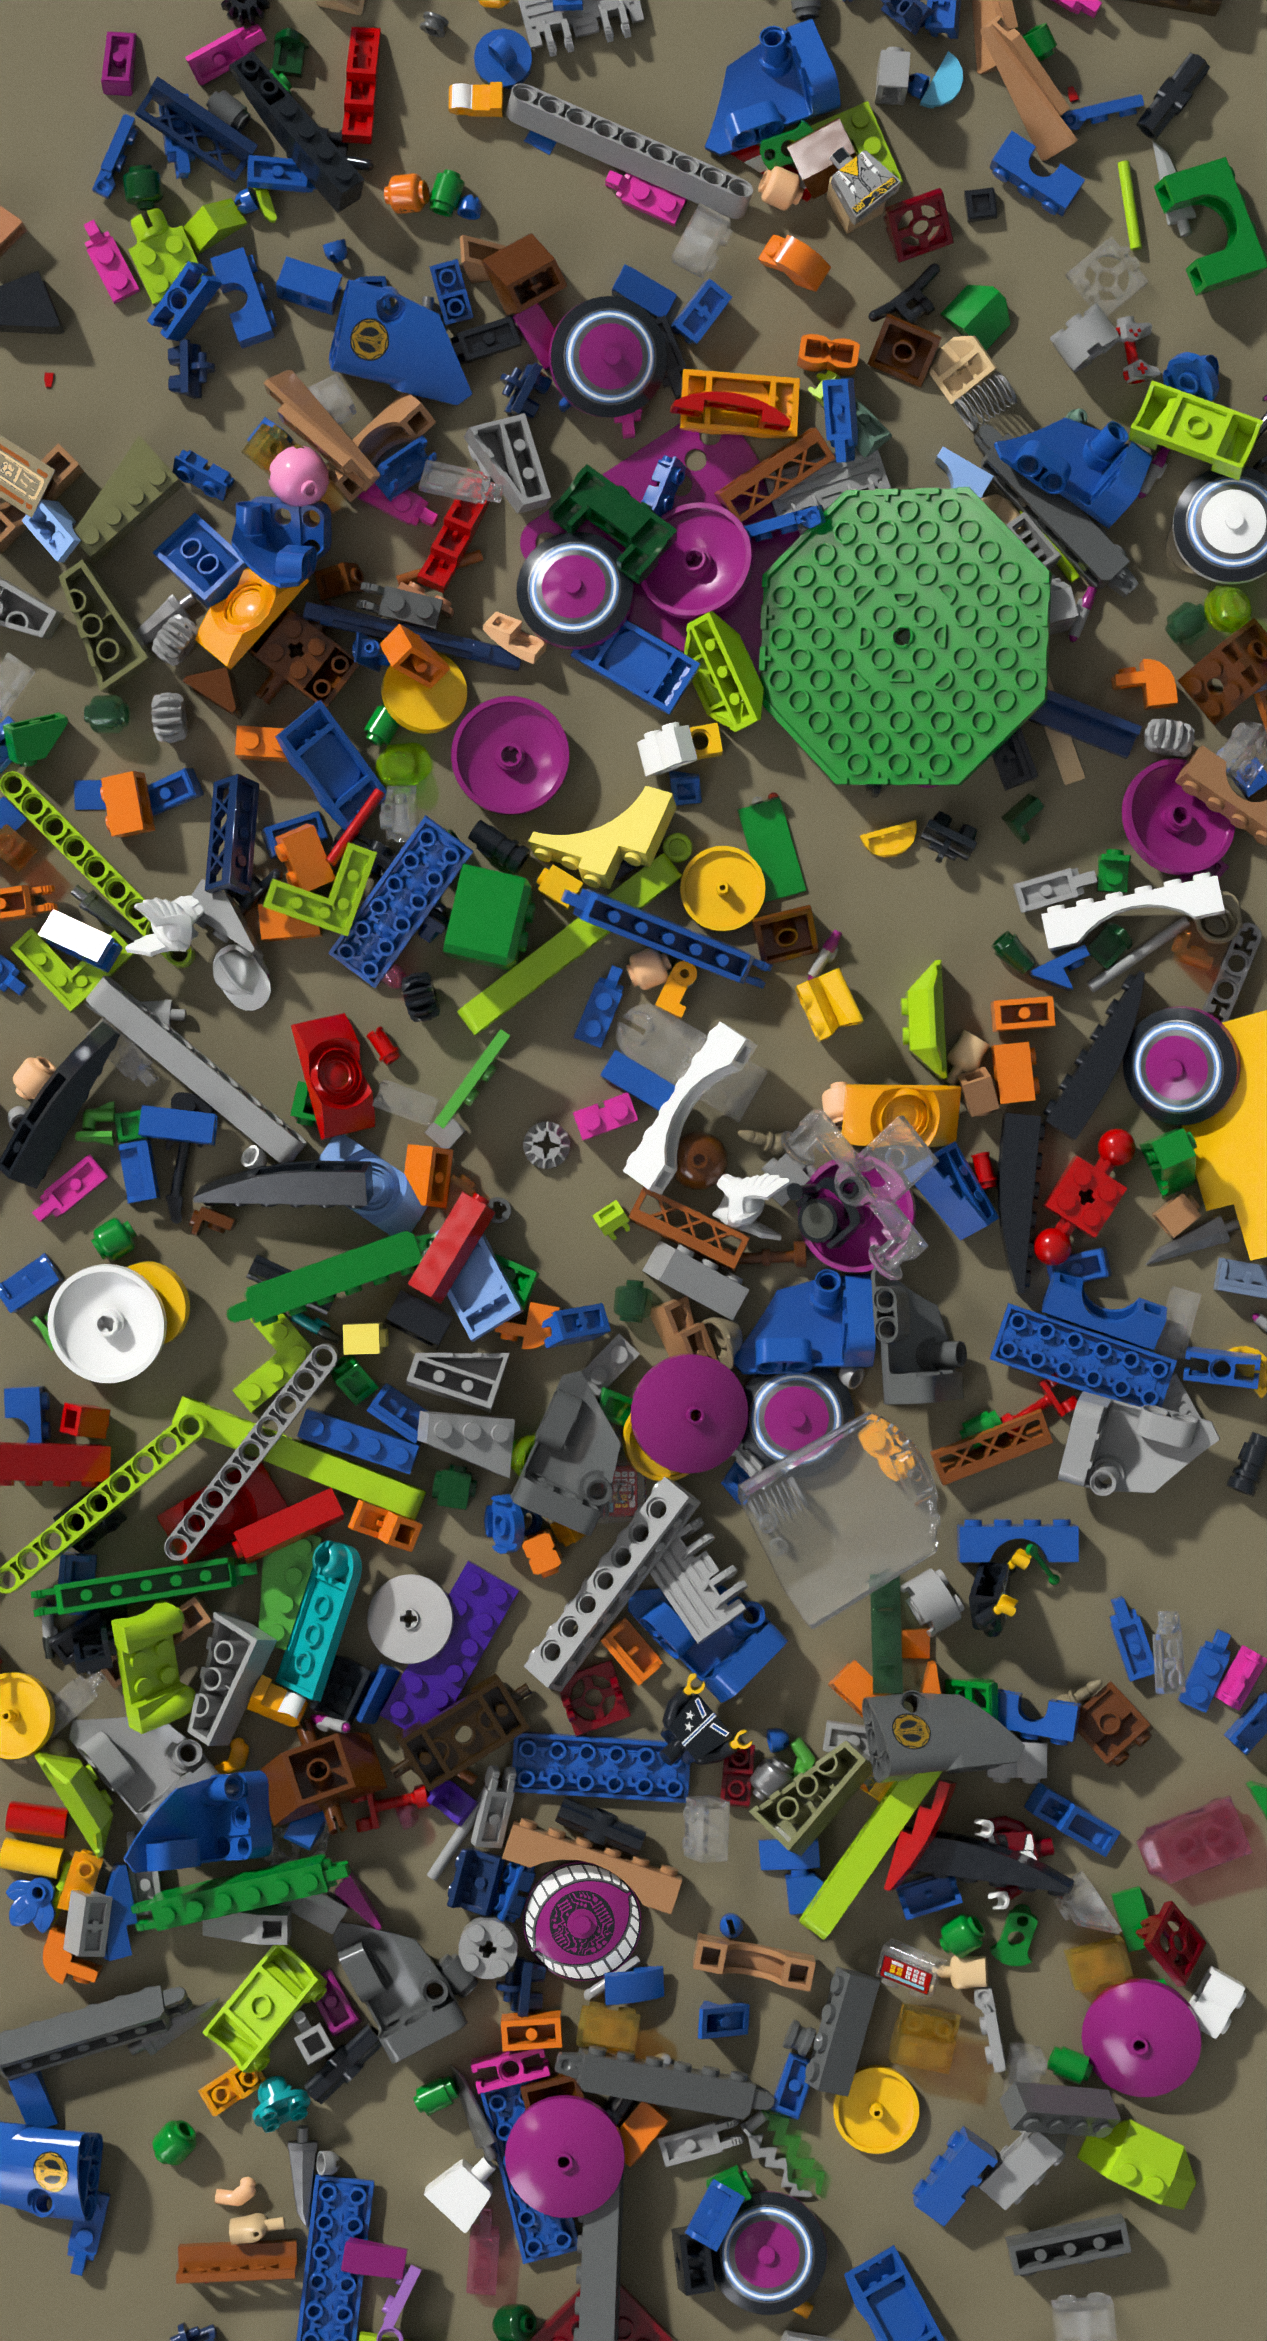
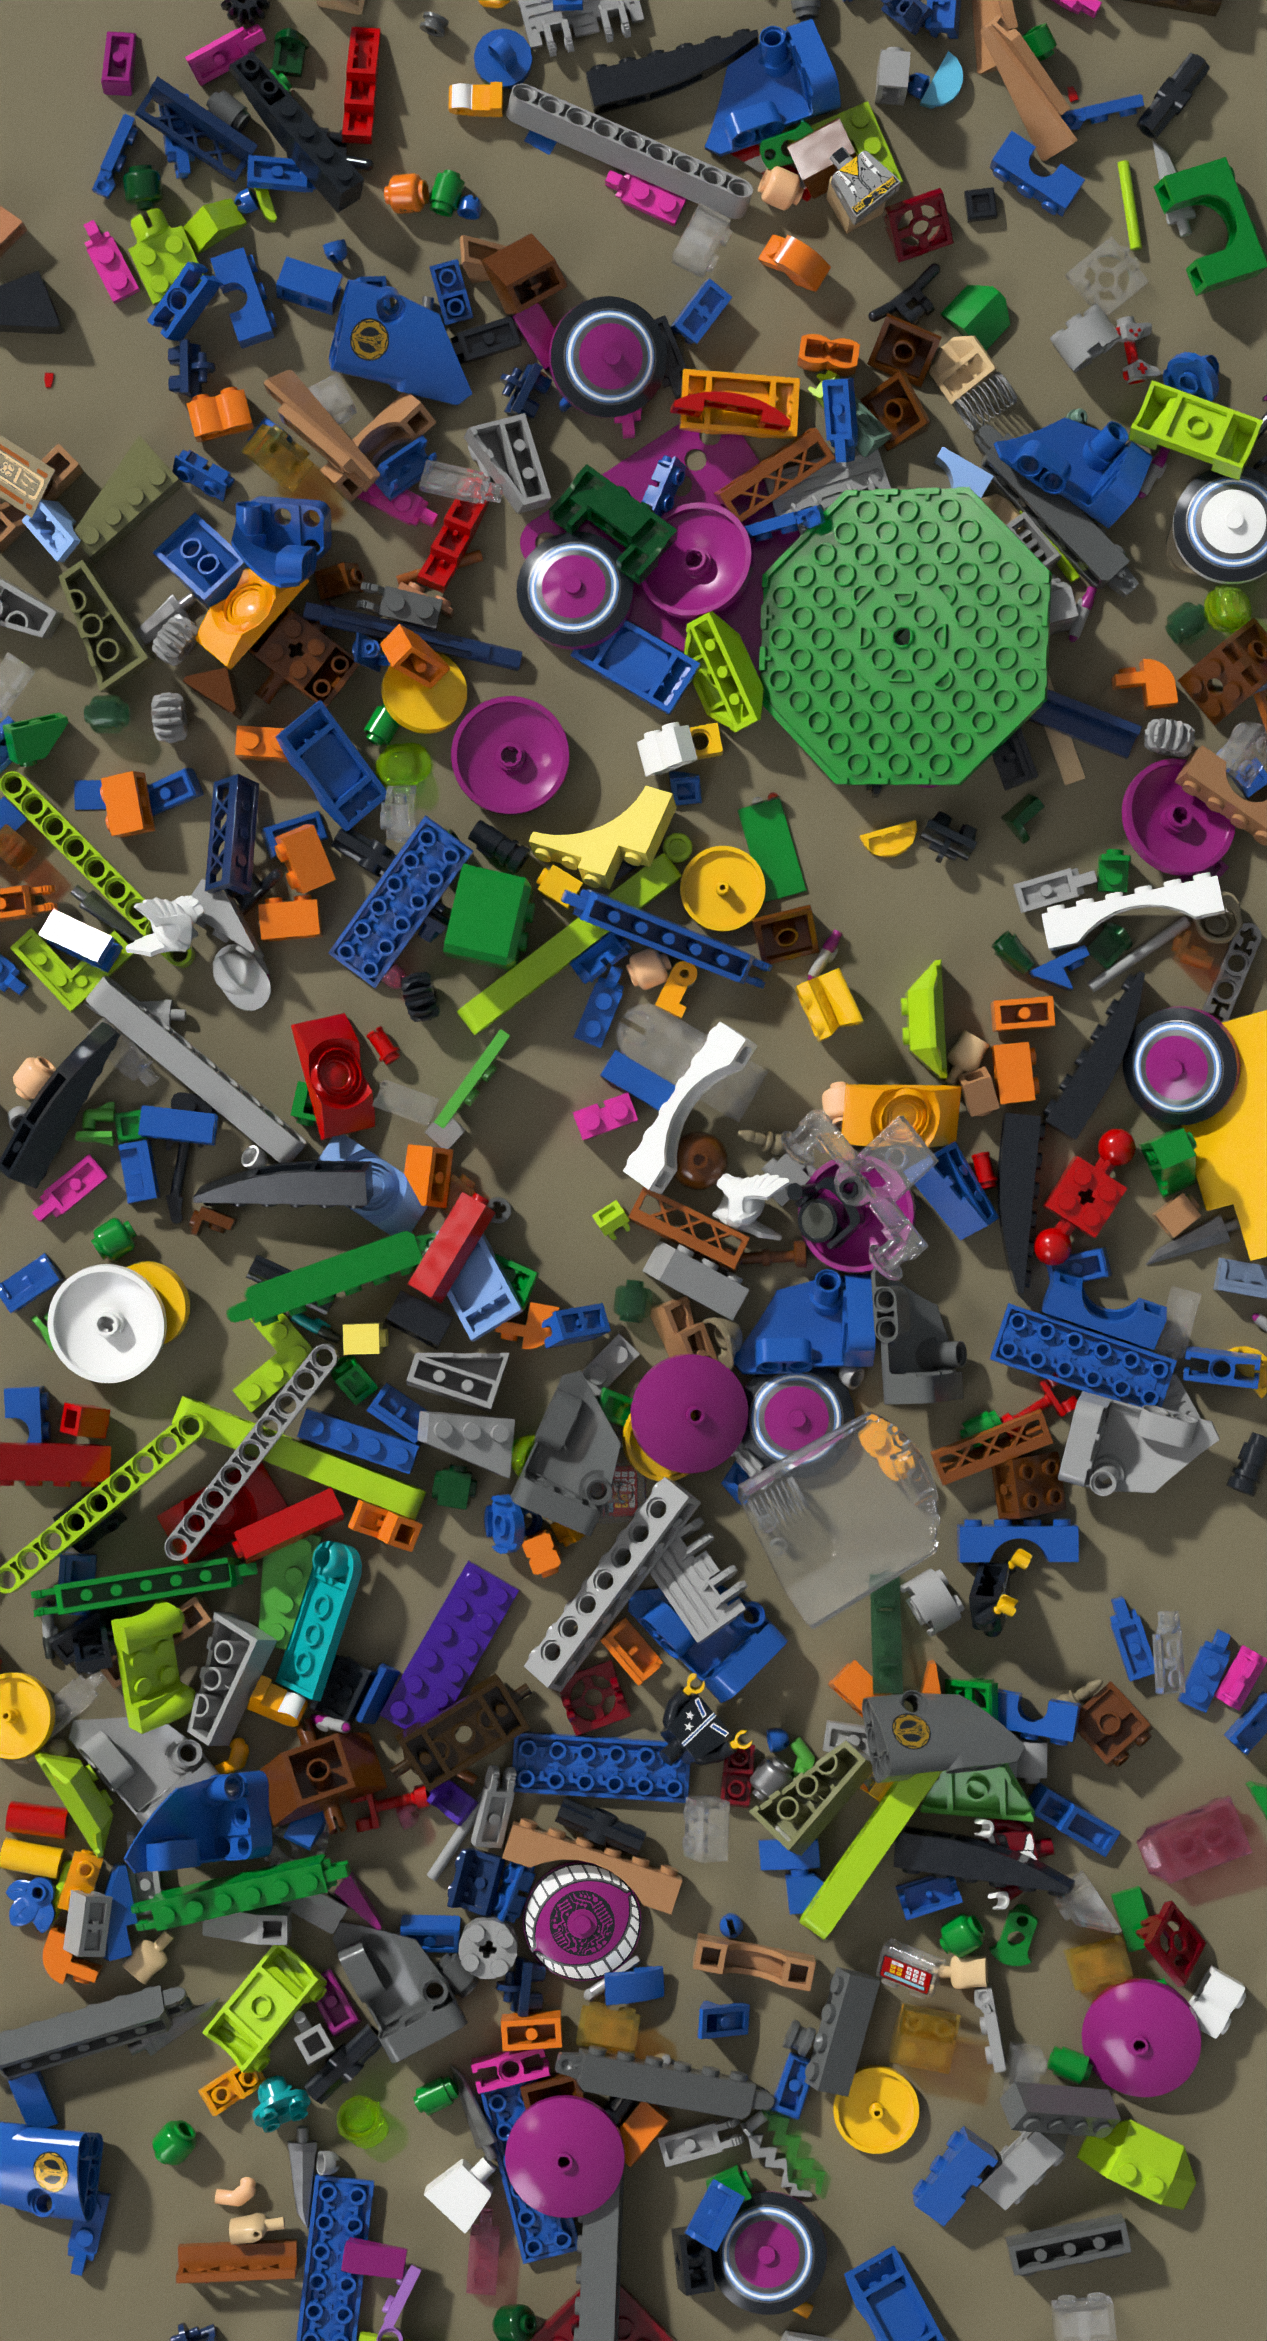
lime plate [263,842,377,937] -> none
bright pink cylinder [268,446,329,507] -> none
red bar [325,788,385,866] -> none
light grey piece [367,1574,454,1664] -> none
light nougat slope [483,611,547,664] -> none
light grey gear [523,1121,570,1169] -> none
blue slope [612,264,677,318] -> none
red slope [884,1779,957,1891] -> none
orange slope [900,1628,930,1659] -> none
green hinge [1025,1544,1060,1585] -> none
none -> tan piece [122,1930,174,1985]
none -> orange brick [186,387,254,442]
none -> clear neon green hat [337,2095,389,2149]
none -> blue slope [400,1915,461,1953]
none -> blue hinge [569,932,632,984]
none -> black slope [586,29,759,115]
none -> reddish brown slope [860,370,931,451]
none -> bright green wing [920,1764,1035,1822]
none -> reddish brown bracket [991,1451,1066,1519]

